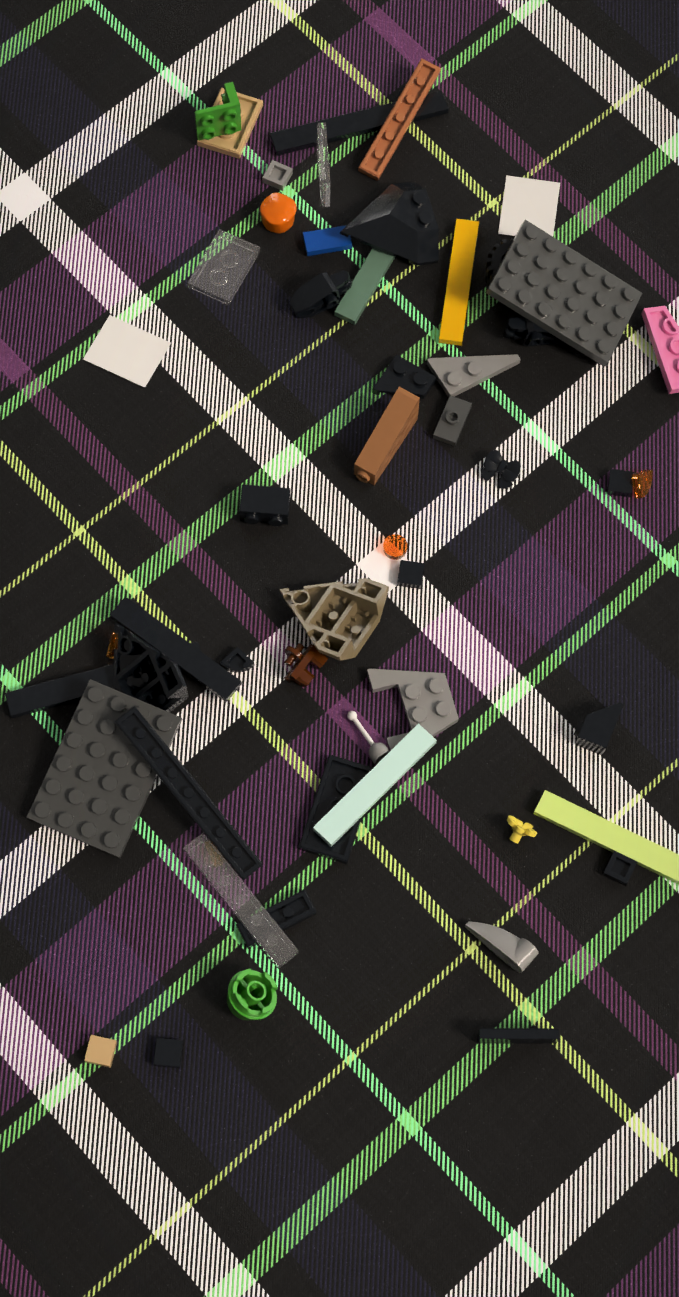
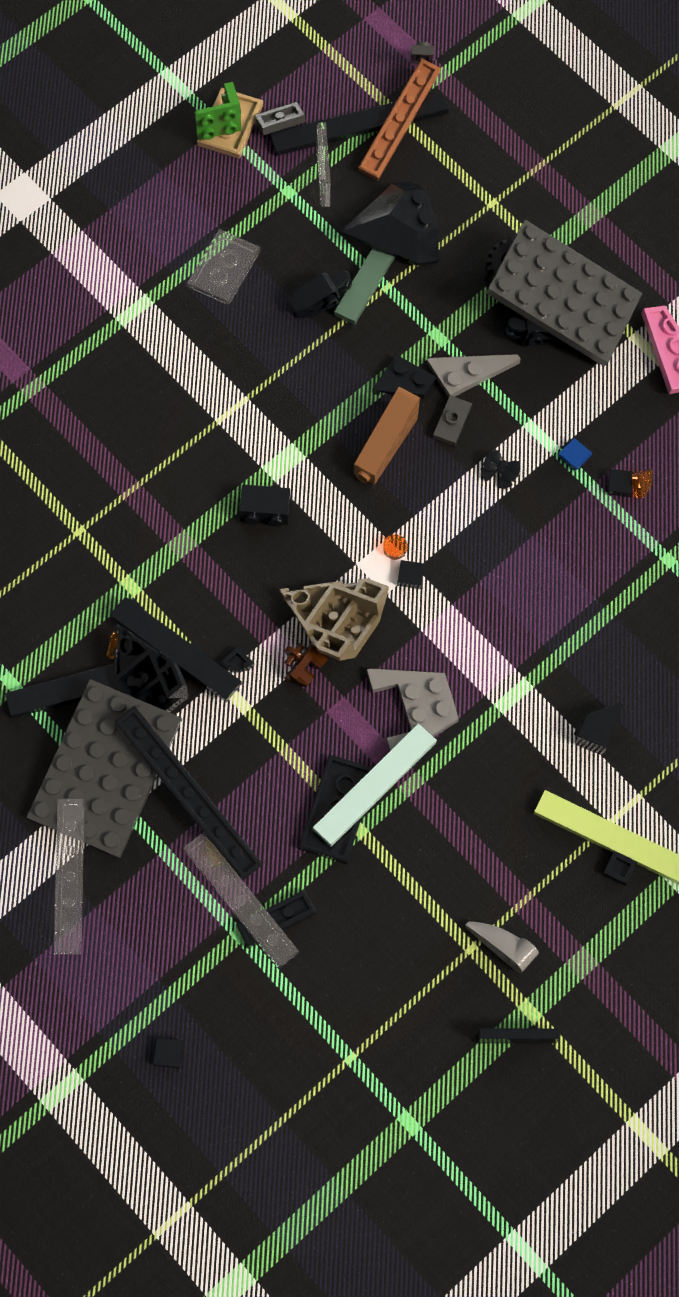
white sticker [83,315,171,387] -> none
tan tile [84,1035,117,1068] -> none
bright green cone [227,969,278,1020] -> none
orange hair [260,192,297,233] -> none
light grey tile [262,160,293,191] -> none
blue tile [303,225,352,256] -> none
hinge [347,711,390,764] -> none
yellow tile [439,218,479,346] -> none
white sticker [498,175,560,236] -> none
light yellow plant [507,815,537,844] -> none
none -> clear tile [54,799,85,955]
none -> dark grey plate [255,102,306,135]
none -> dark grey plate [410,42,434,64]
none -> blue tile [558,438,592,472]

